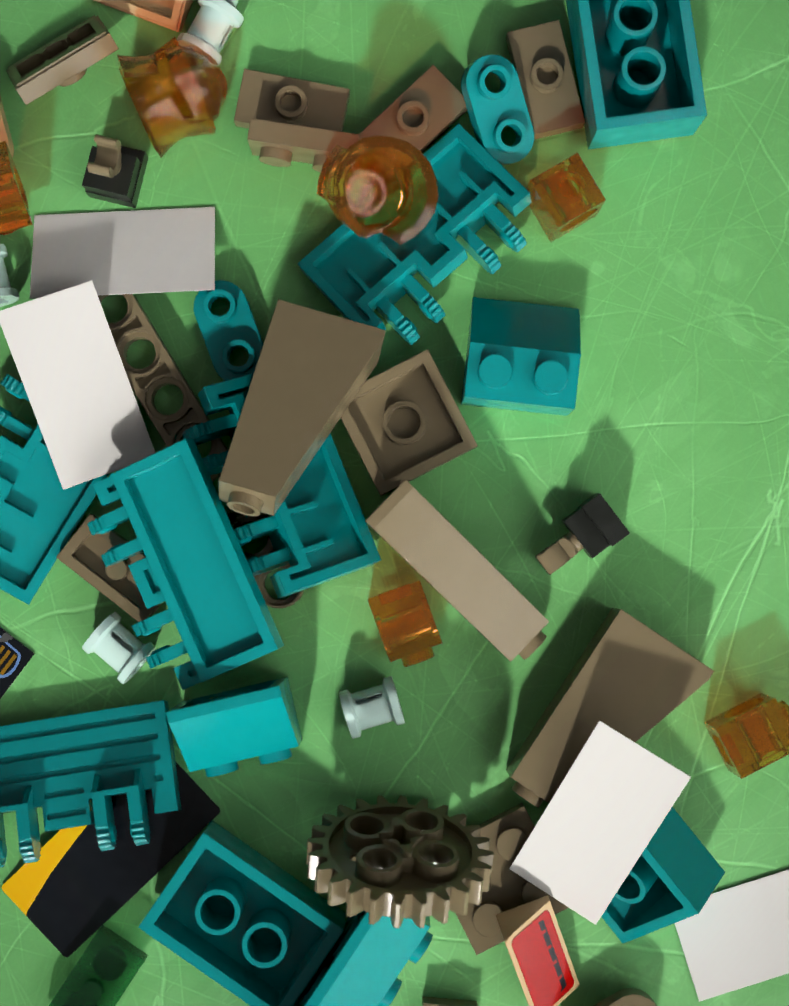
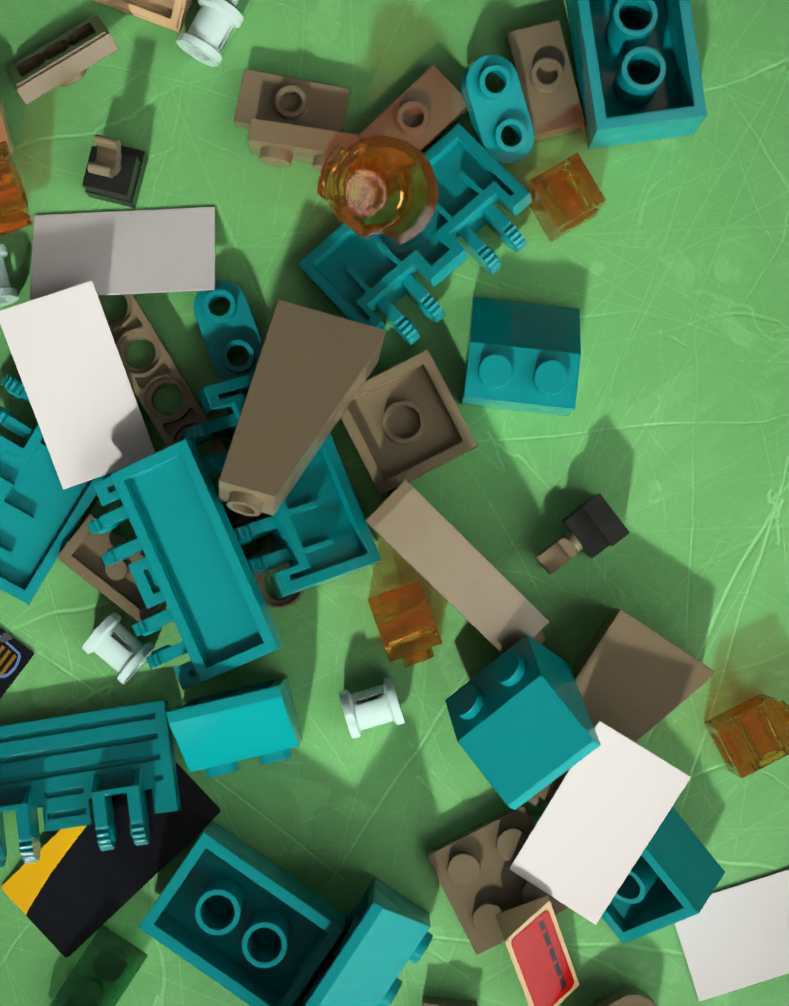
clear orange helmet [117,37,227,158] -> none
dark tan gear [306,795,494,928] -> none
none -> teal slope [445,635,601,810]

